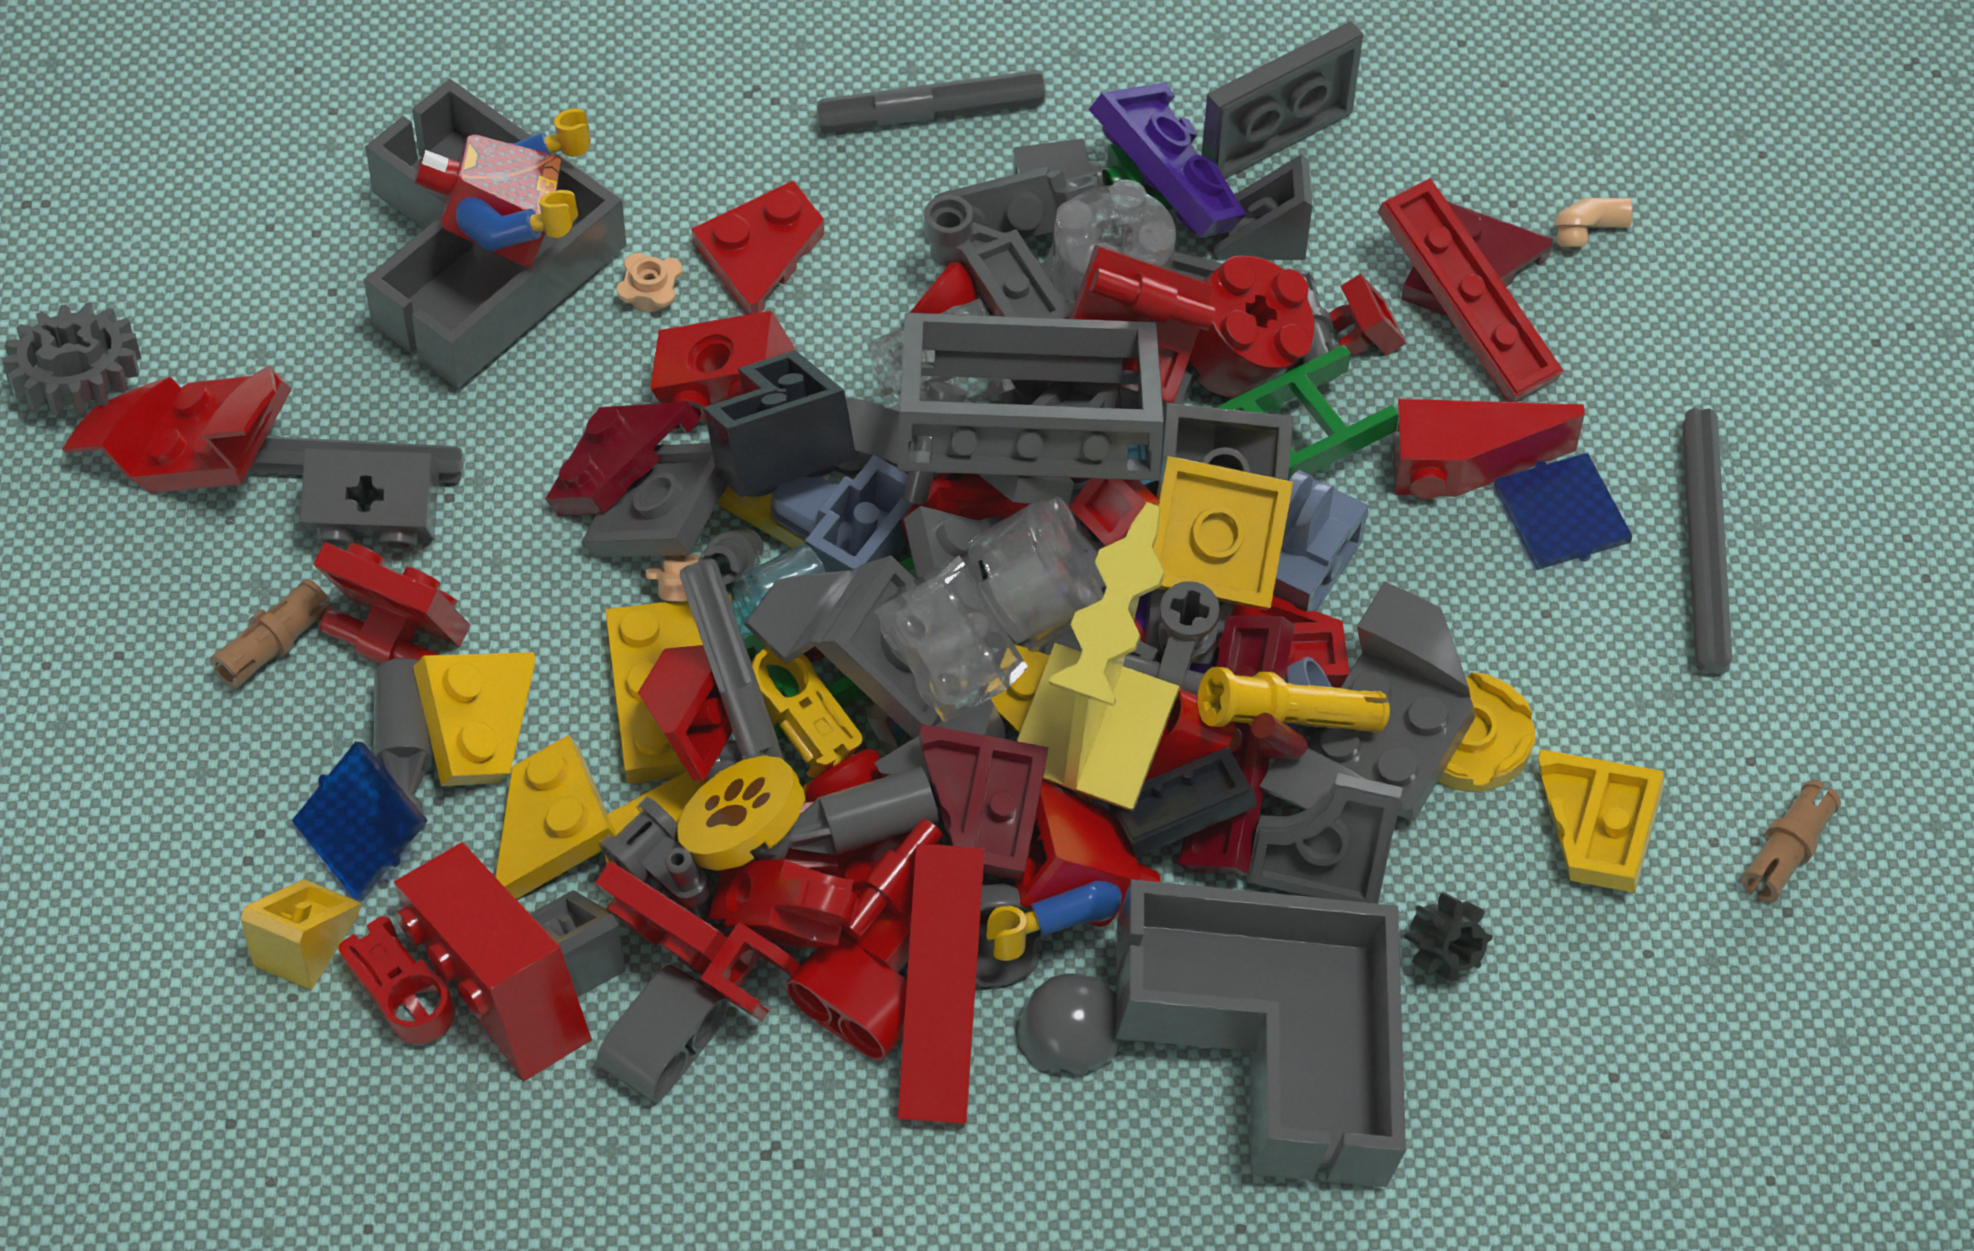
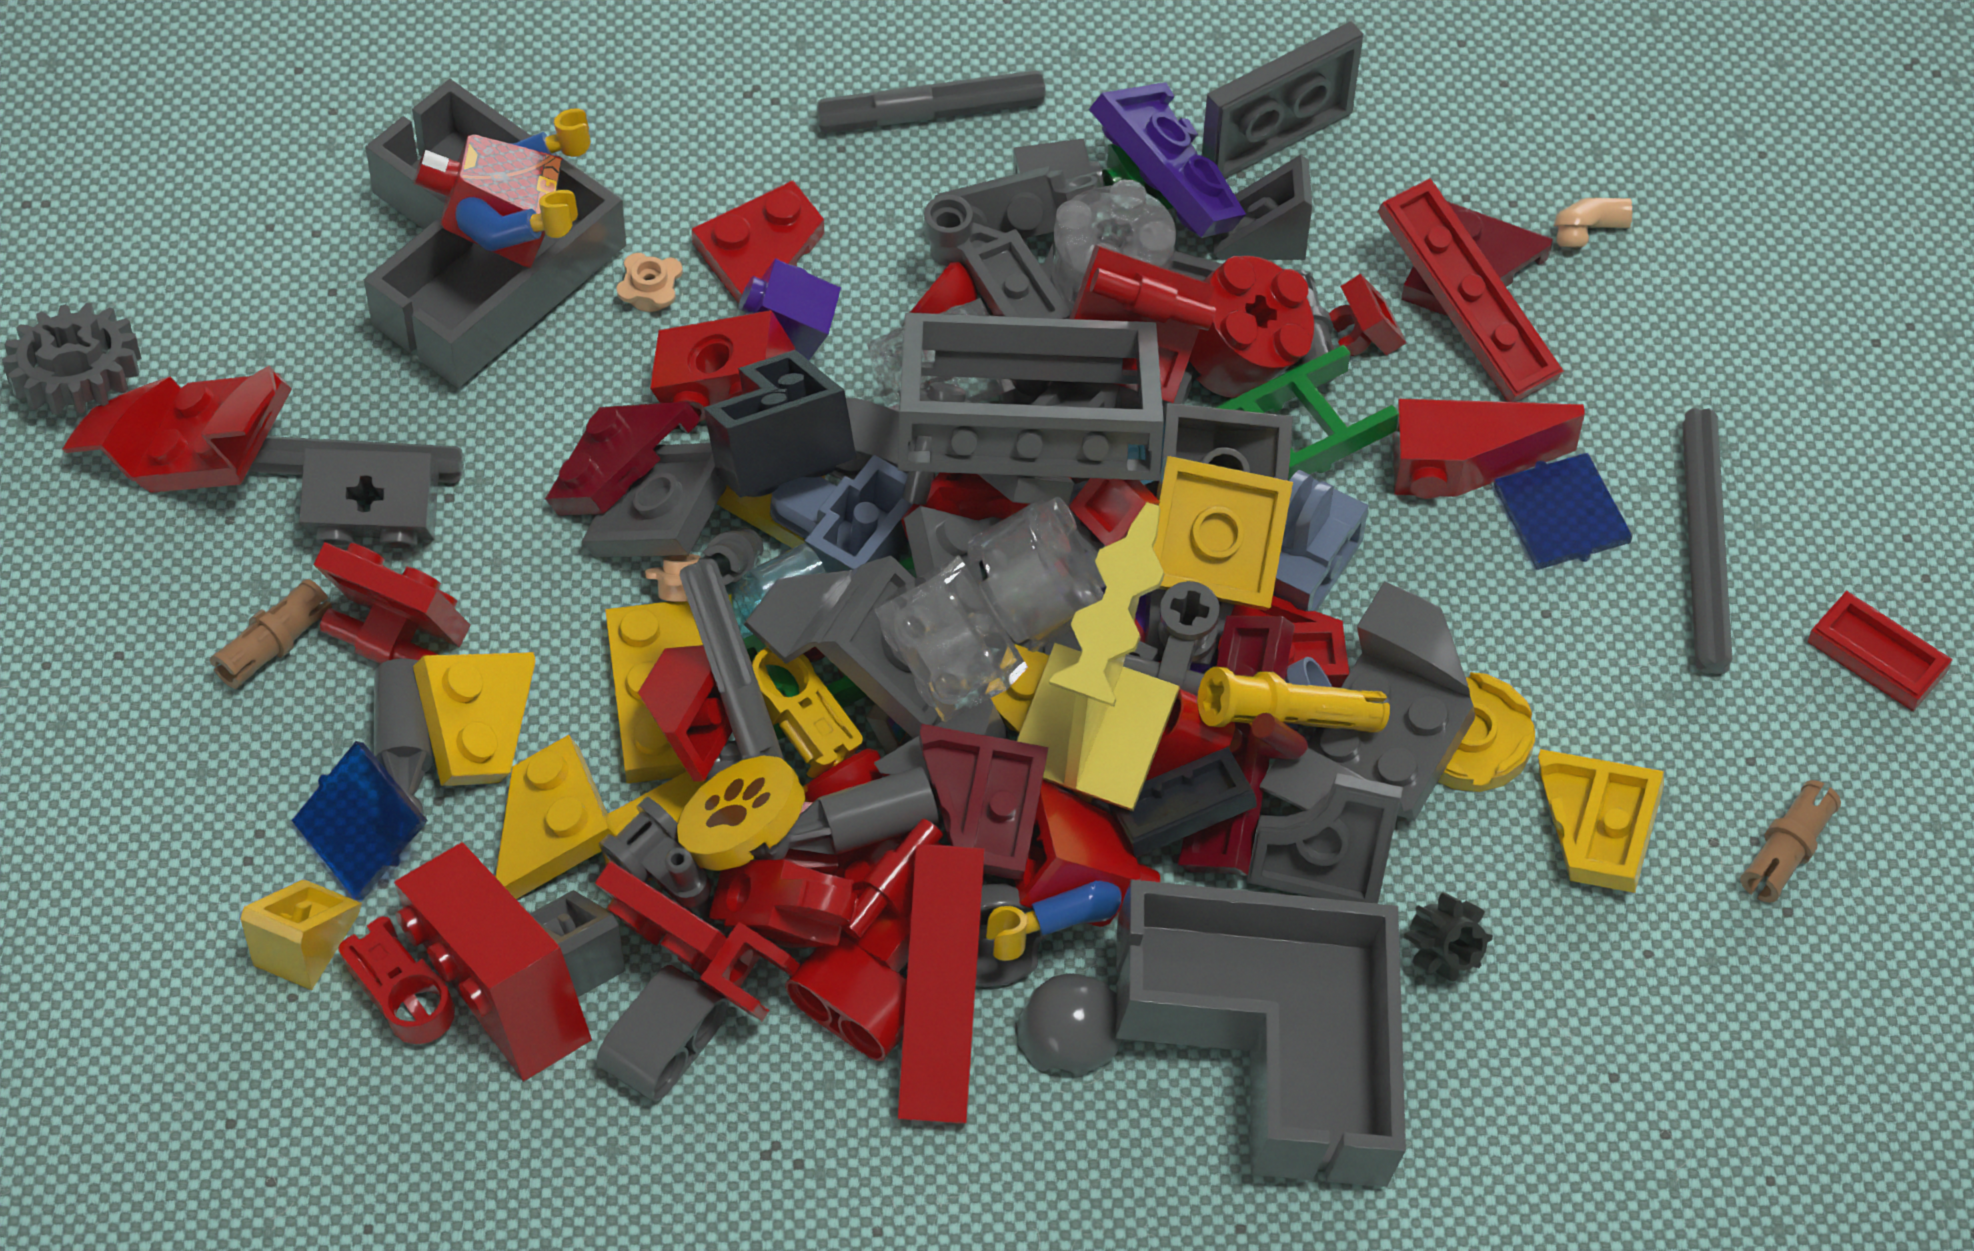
none -> dark purple brick [739,259,841,361]
none -> red tile [1807,590,1953,712]

